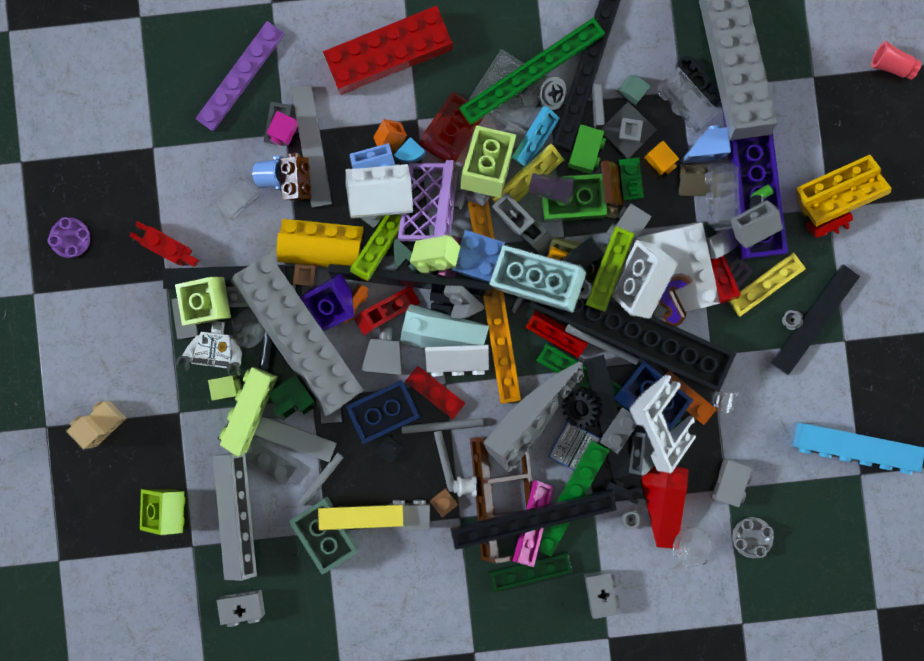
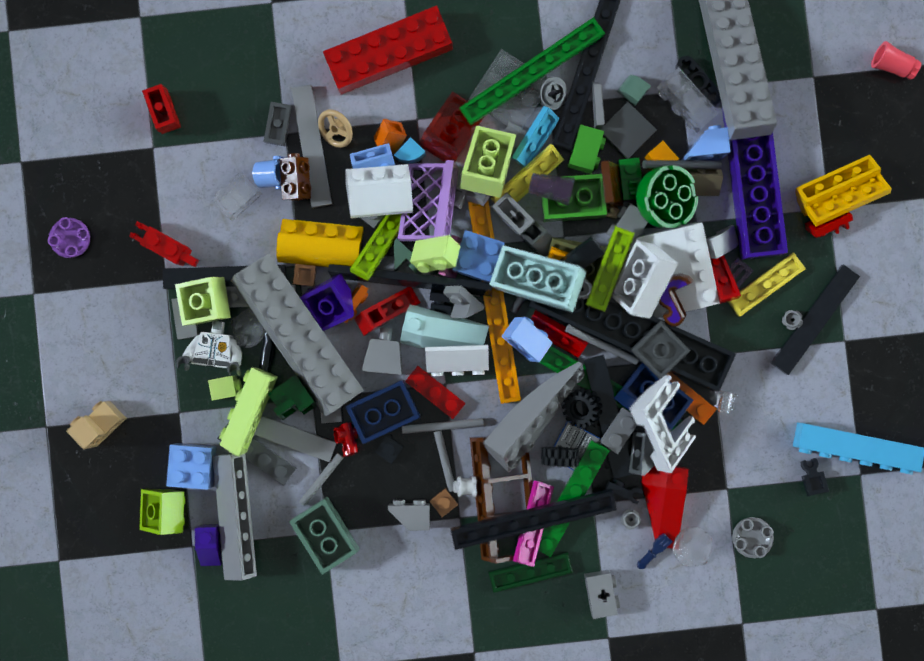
medium lavender plate [195,21,284,132] -> none
light grey brick [217,590,265,627] -> none
dark pink brick [267,111,299,146] -> none
light yellow tile [318,505,403,530] -> none
light grey plate [619,118,643,143] -> none
clear brick [705,162,739,231] -> none
light grey brick [711,459,753,507] -> none
light grey brick [731,200,783,248] -> none
arm [749,185,773,209] -> none
none -> red brick [142,84,181,134]
none -> light blue brick [166,443,217,490]
none -> dark purple slope [195,524,222,566]
none -> tan piece [318,109,353,148]
none -> red plate [334,422,358,457]
none -> light blue brick [501,316,553,362]
none -> black tyre [541,447,579,467]
none -> dark grey tile [631,321,691,380]
none -> green cylinder [636,165,698,228]
none -> dark blue piece [637,533,673,569]
none -> dark grey bar [642,160,722,169]
none -> black plate [801,458,829,496]

